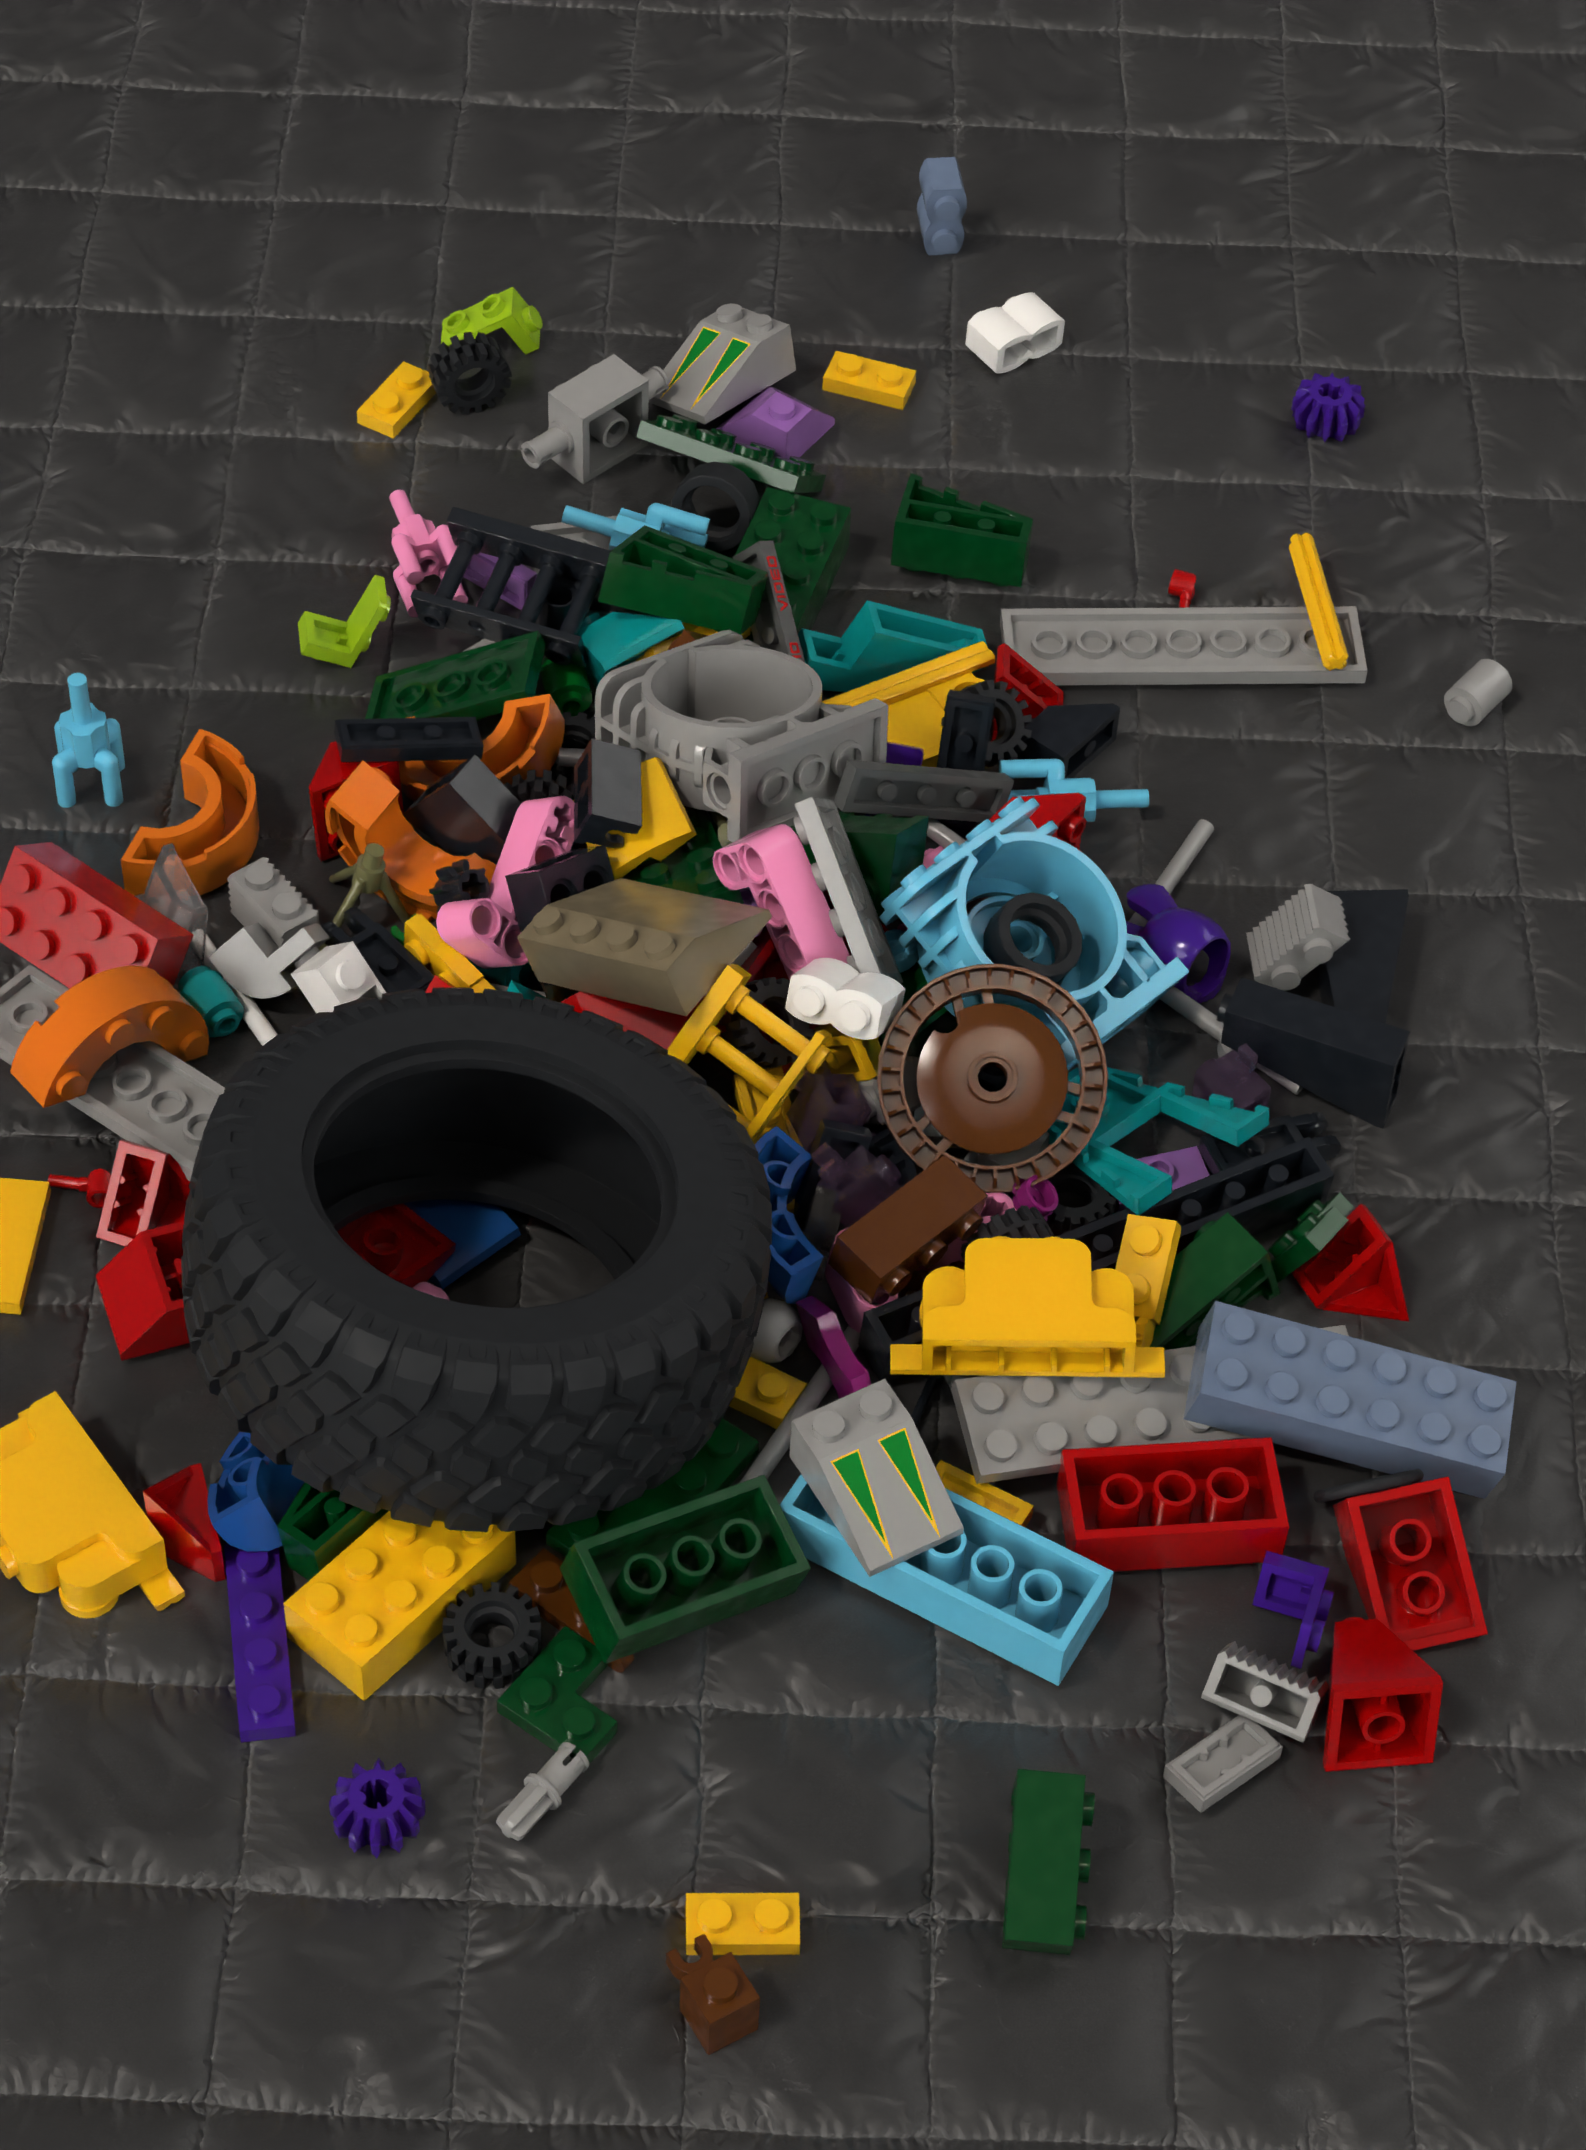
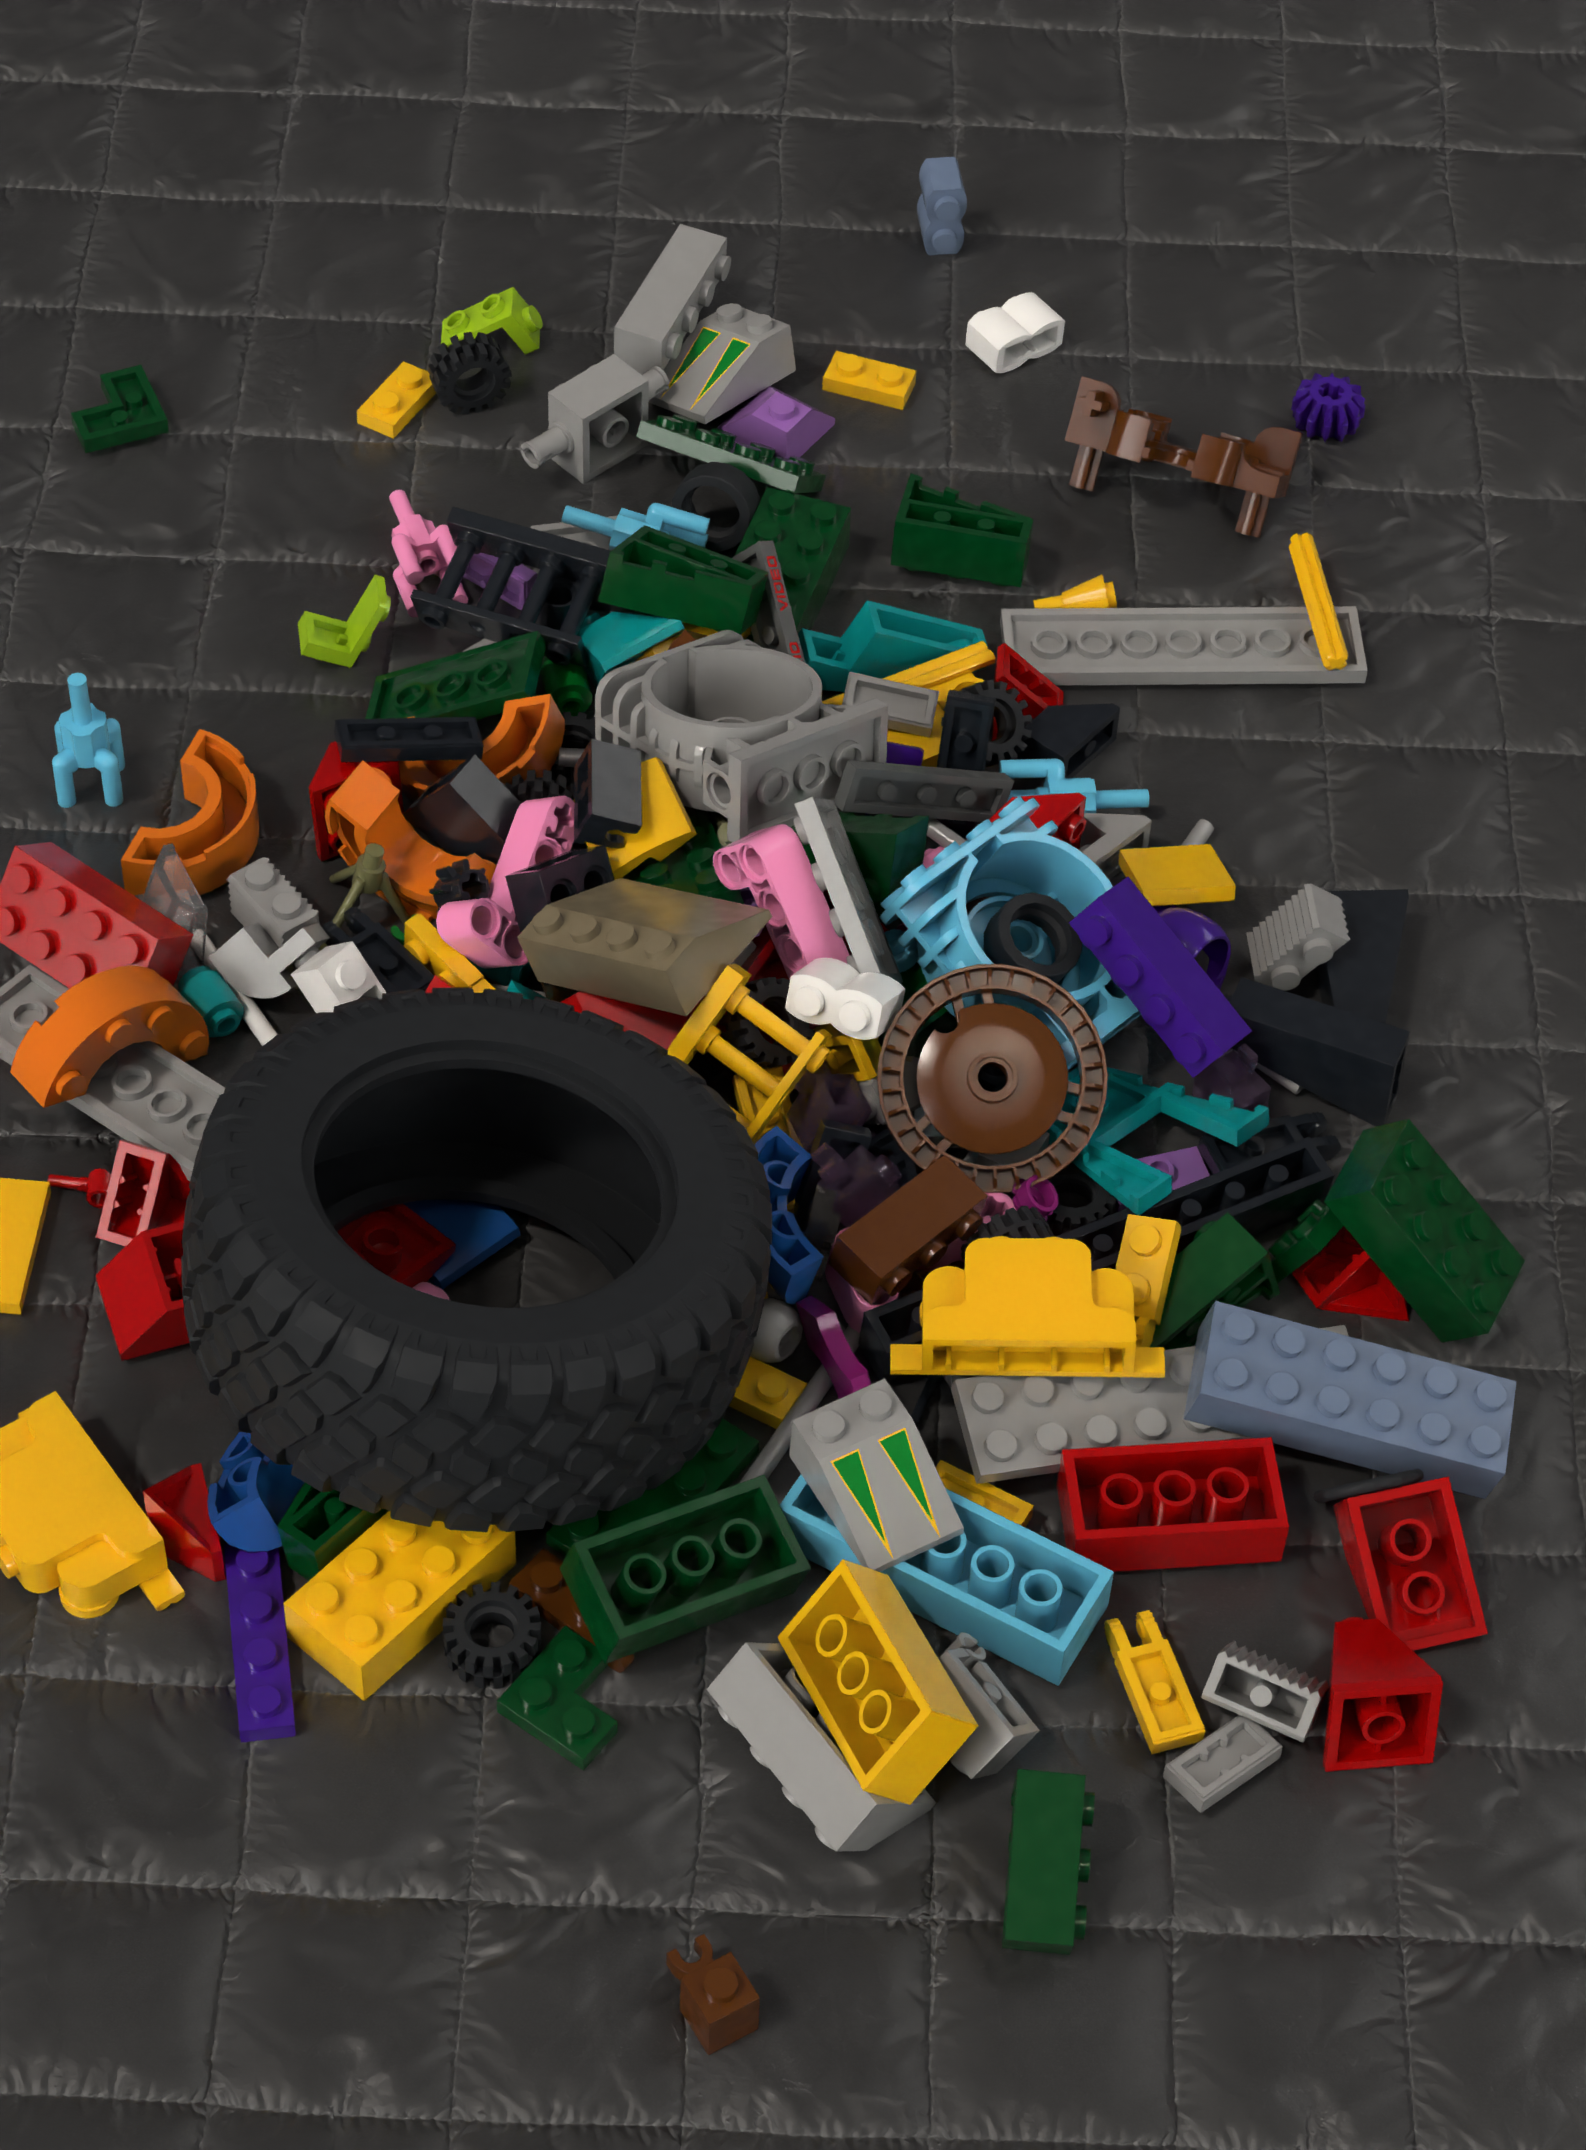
dark purple gear [329,1757,426,1859] -> none
light grey axle [496,1742,589,1841] -> none
yellow plate [685,1893,800,1955] -> none
red hand [1168,569,1196,608] -> none
dark purple bracket [1252,1551,1334,1669] -> none
light grey brick [1444,659,1512,726] -> none
none -> dark green plate [71,365,169,453]
none -> light grey slope [614,224,731,374]
none -> light grey slope [707,1642,936,1852]
none -> yellow brick [777,1559,978,1805]
none -> light grey tile [842,672,939,738]
none -> light grey hinge [938,1632,1040,1779]
none -> yellow cone [1033,574,1117,608]
none -> reddish brown gear [1064,376,1303,538]
none -> dark purple brick [1069,877,1252,1078]
none -> light grey slope [1079,813,1152,880]
none -> yellow hinge [1104,1610,1205,1754]
none -> yellow tile [1118,844,1236,906]
none -> dark green brick [1324,1119,1525,1343]

